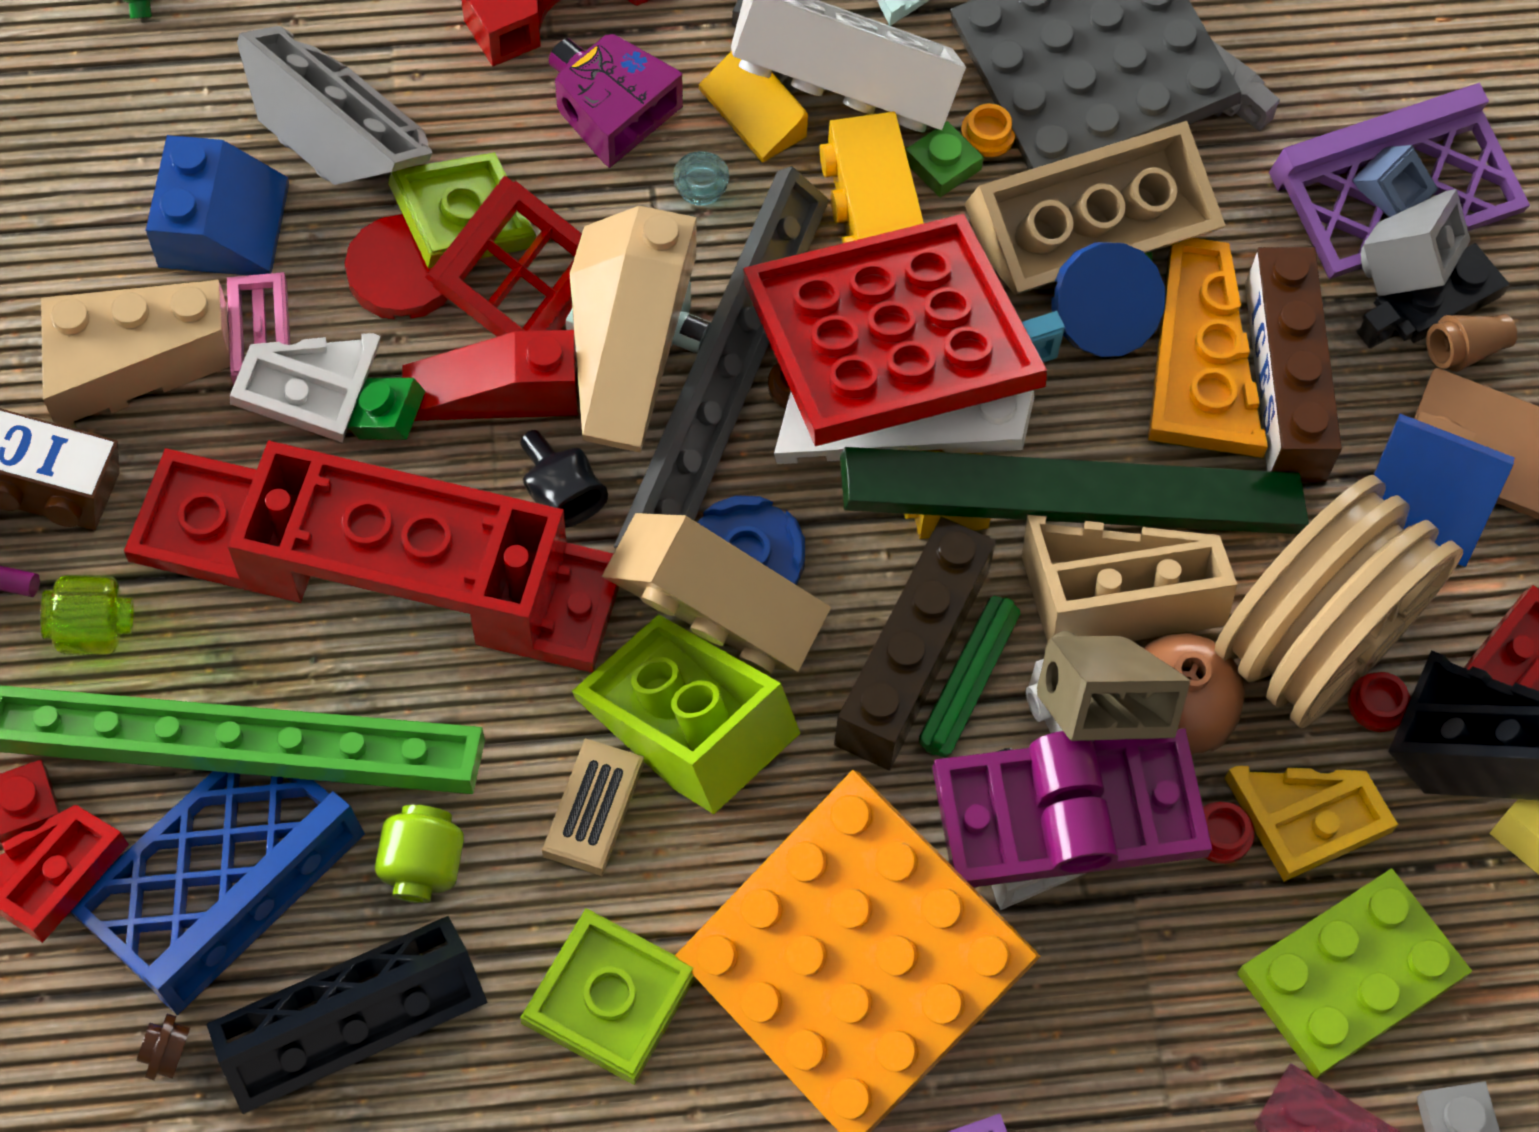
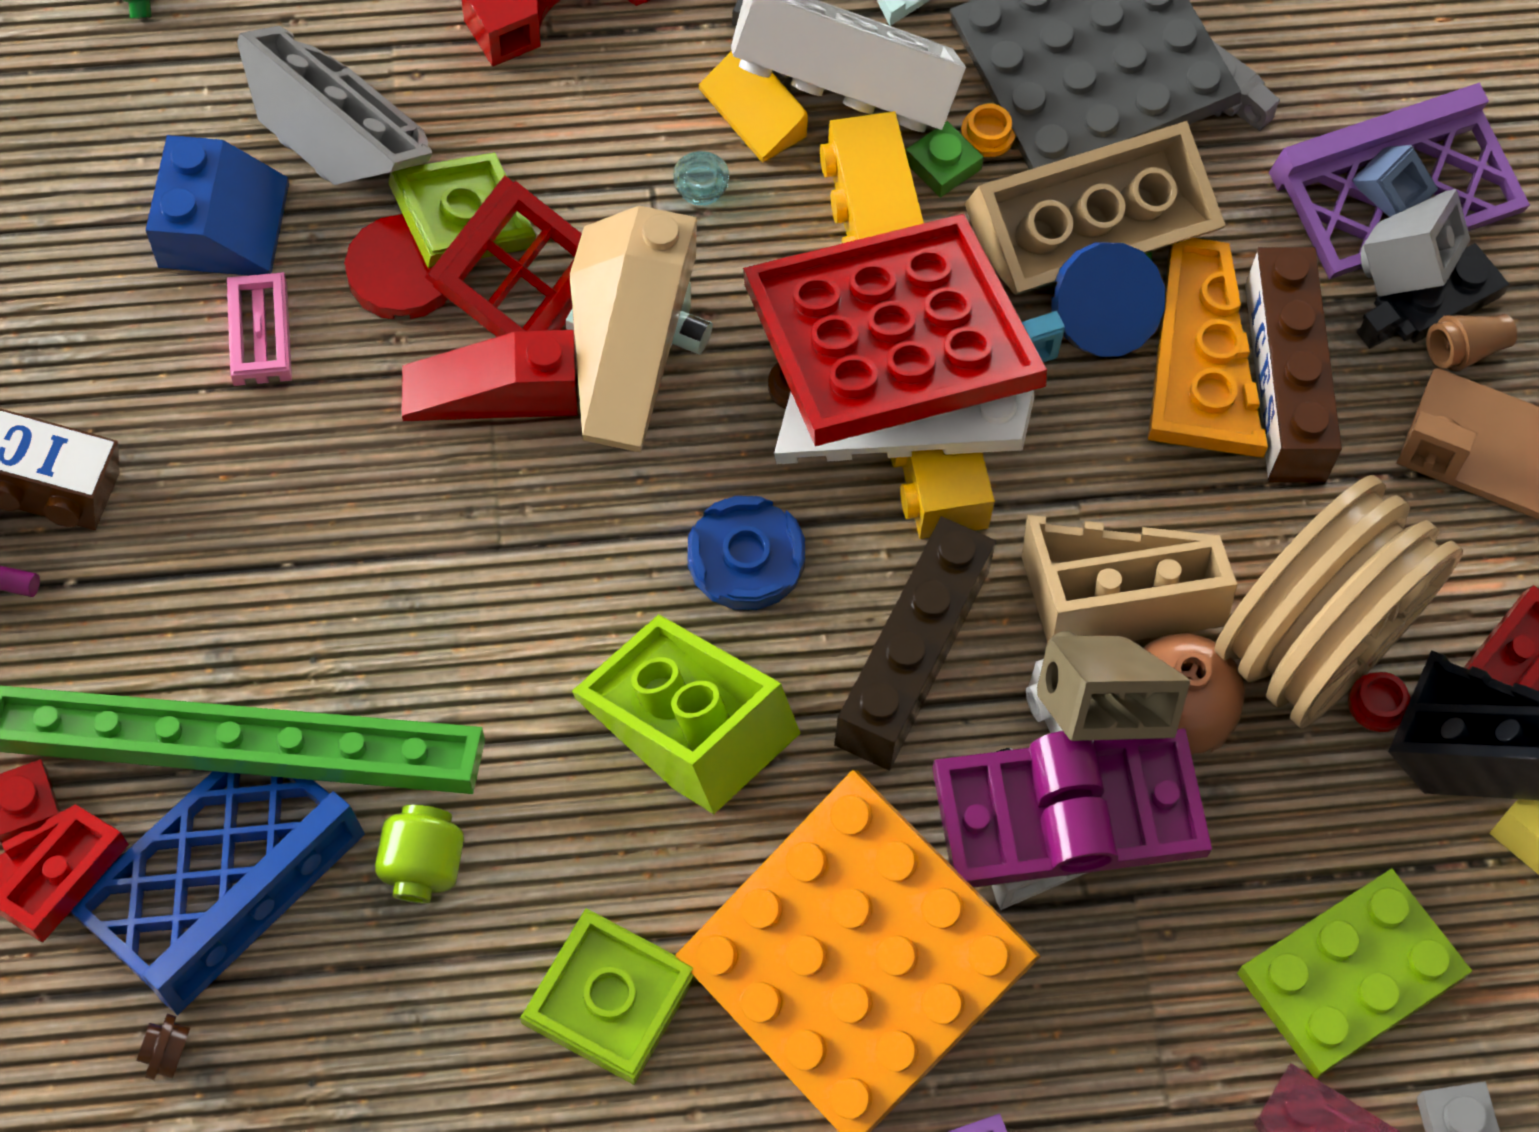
clear neon green head [40,575,134,655] -> none
tan wedge [41,280,230,429] -> none
red bracket [124,440,620,673] -> none
black fence [206,916,488,1114] -> none
white wing [230,333,381,443] -> none
green plate [347,378,425,440] -> none
black piece [520,430,608,528] -> none
tan tile [542,738,644,876] -> none
magenta torso [548,34,683,168] -> none
tan wedge [602,513,831,675] -> none
dark grey plate [614,166,829,548] -> none
dark green tile [840,447,1309,534] -> none
green axle [919,595,1020,758] -> none
red plate [1203,801,1254,864] -> none
yellow wing [1225,766,1398,882] -> none
blue tile [1373,414,1515,567] -> none

